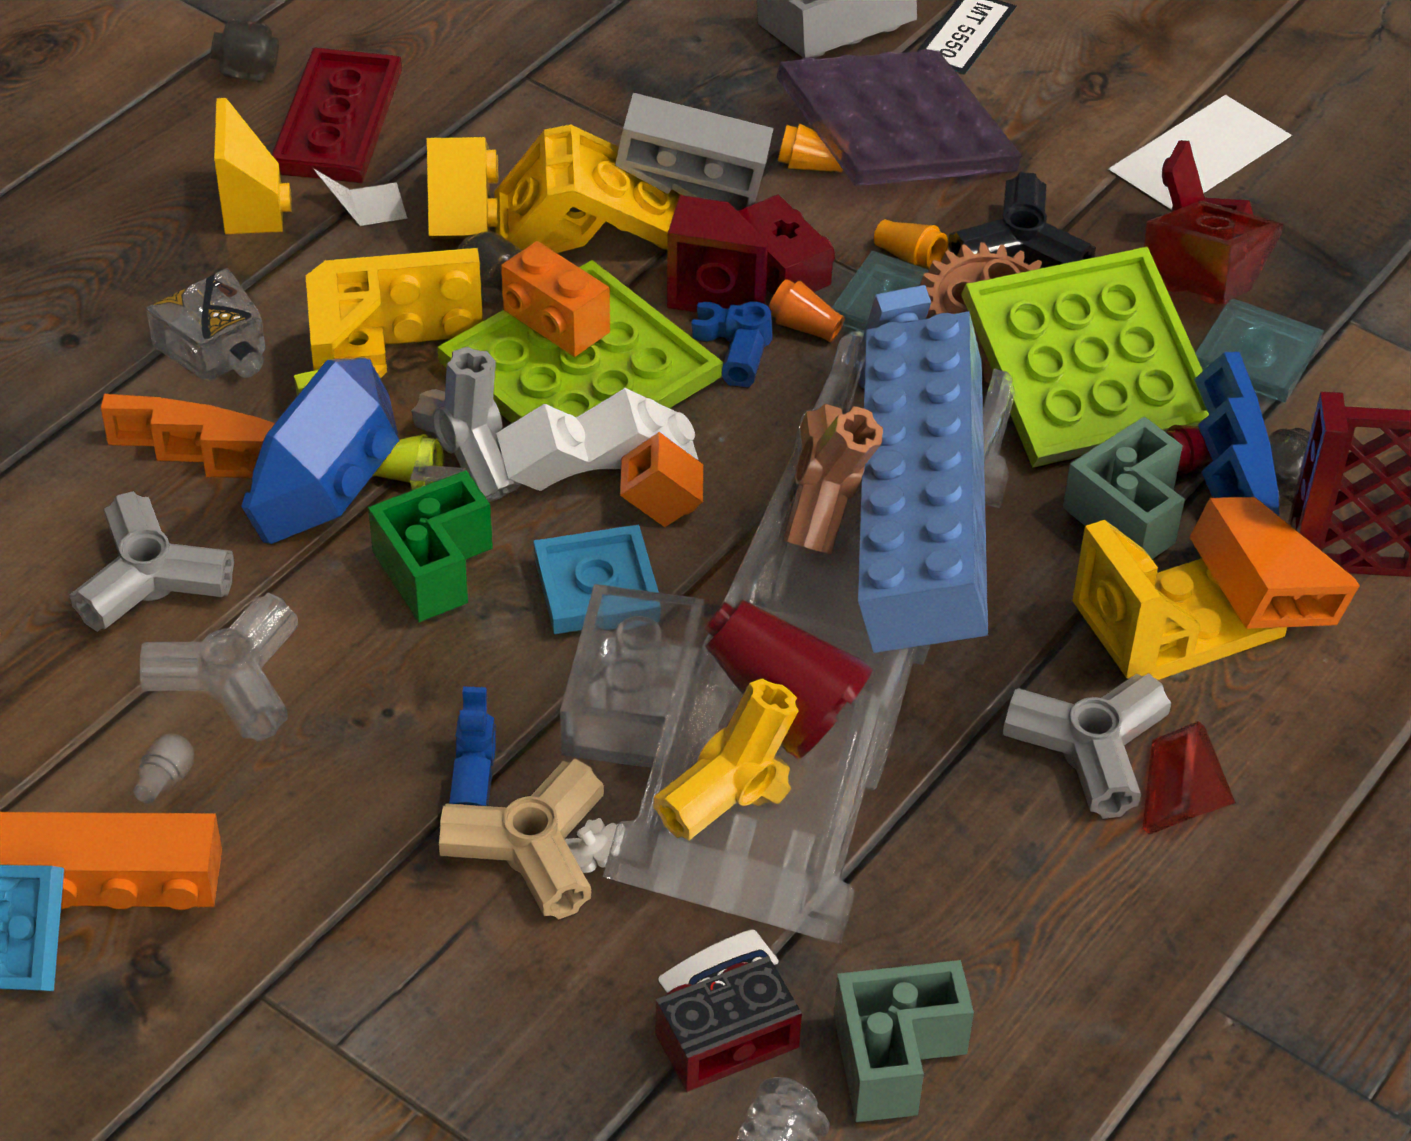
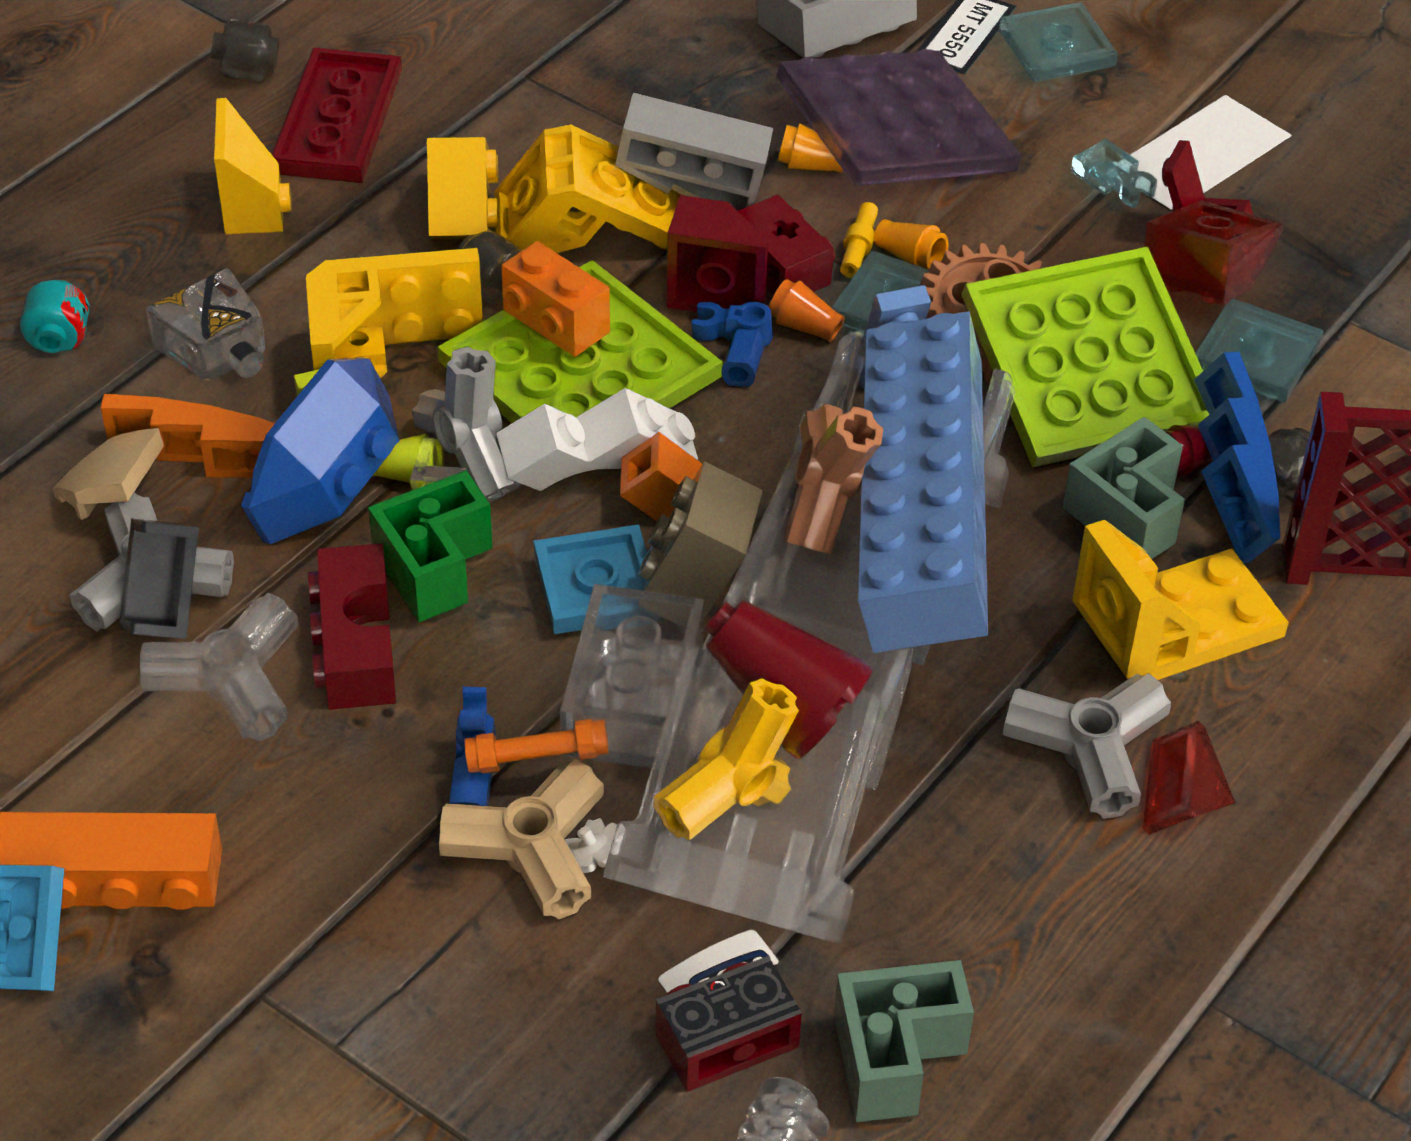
clear cylinder [133,733,195,803] -> none
clear sticker [314,169,407,226] -> none
black piece [948,172,1096,268] -> none
orange slope [1189,497,1360,629] -> none
none -> teal head [20,280,90,353]
none -> tan slope [52,428,164,520]
none -> black panel [119,518,199,639]
none -> dark red arch [308,543,397,710]
none -> orange bar [465,719,609,774]
none -> dark tan brick [638,461,763,630]
none -> yellow bar [840,202,878,278]
none -> clear light blue plate [999,2,1118,82]
none -> clear light blue plate [1071,138,1157,208]

